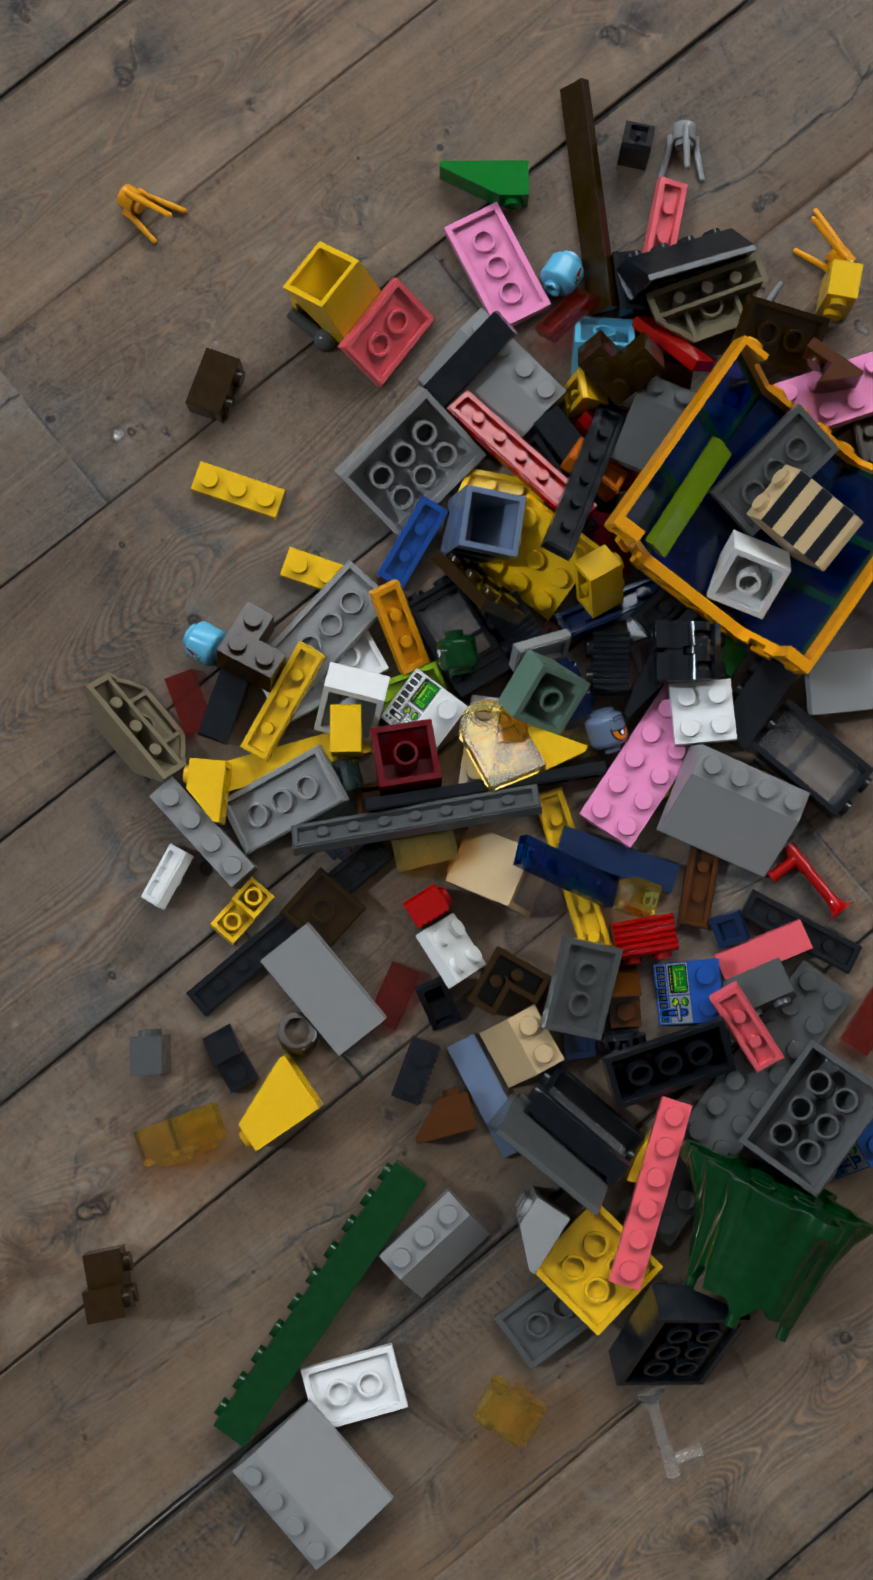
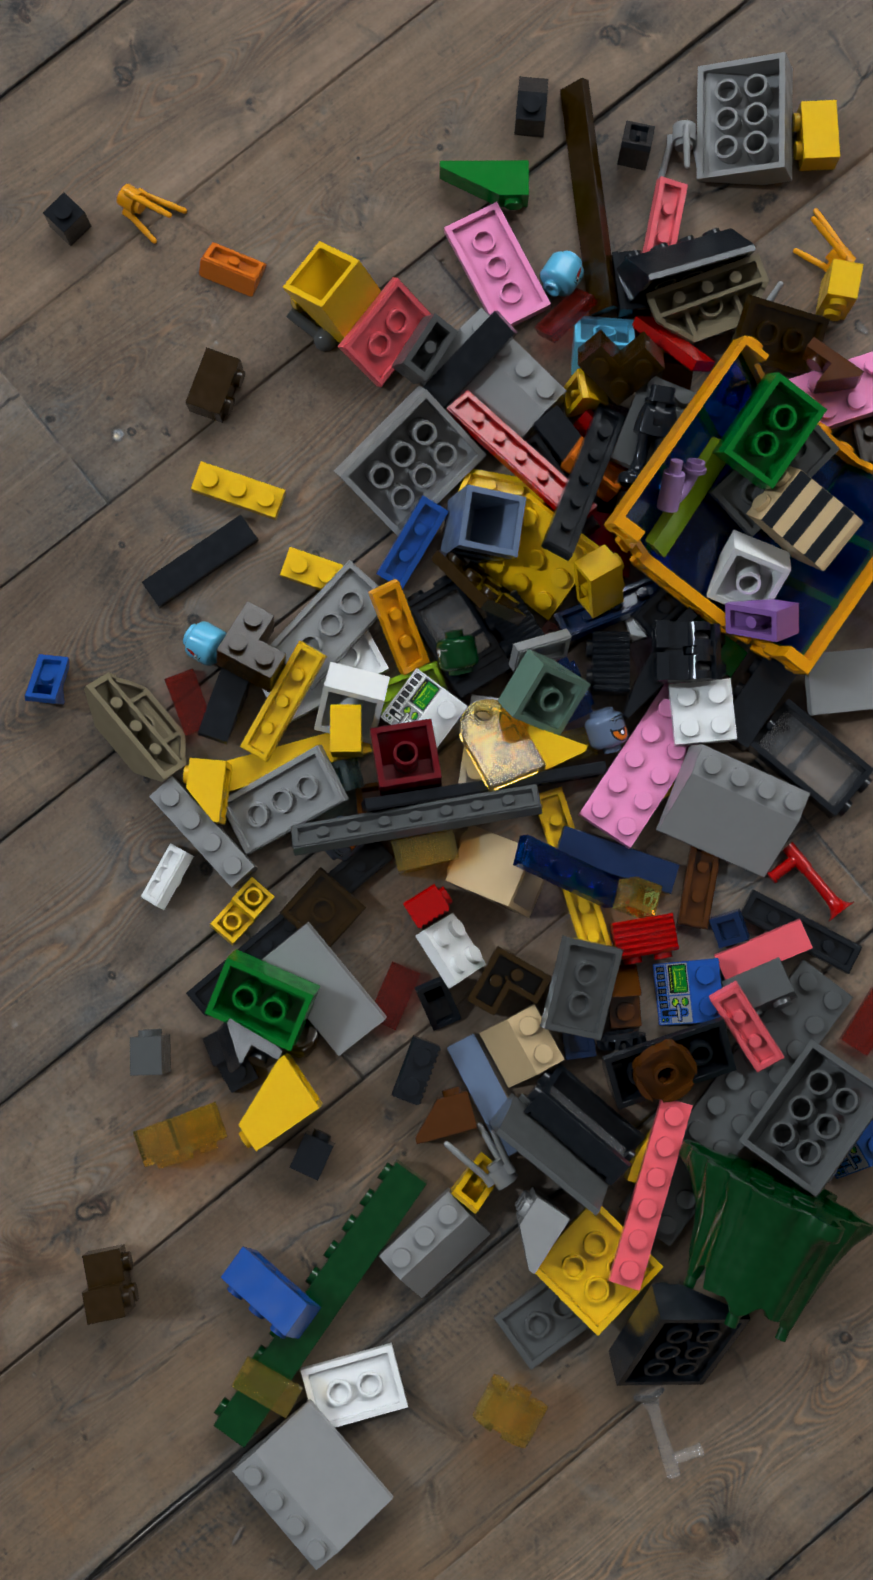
none -> blue slope [25,654,70,704]
none -> black brick [43,192,91,246]
none -> black tile [142,514,259,608]
none -> orange slope [199,242,267,297]
none -> green brick [205,949,321,1051]
none -> black slope [217,1018,283,1073]
none -> blue brick [221,1246,321,1339]
none -> clear yellow tile [231,1356,303,1418]
none -> black brick [289,1129,335,1181]
none -> dark grey brick [391,313,458,384]
none -> light grey plant [444,1122,518,1190]
none -> yellow slope [450,1152,495,1214]
none -> black slope [514,76,548,137]
none -> black piece [617,384,677,493]
none -> reddish brown plate [632,1039,697,1103]
none -> lavender plant [657,458,707,513]
none -> light grey slope [697,52,793,185]
none -> green brick [712,372,827,489]
none -> medium lavender slope [725,599,799,642]
none -> yellow brick [792,100,840,171]

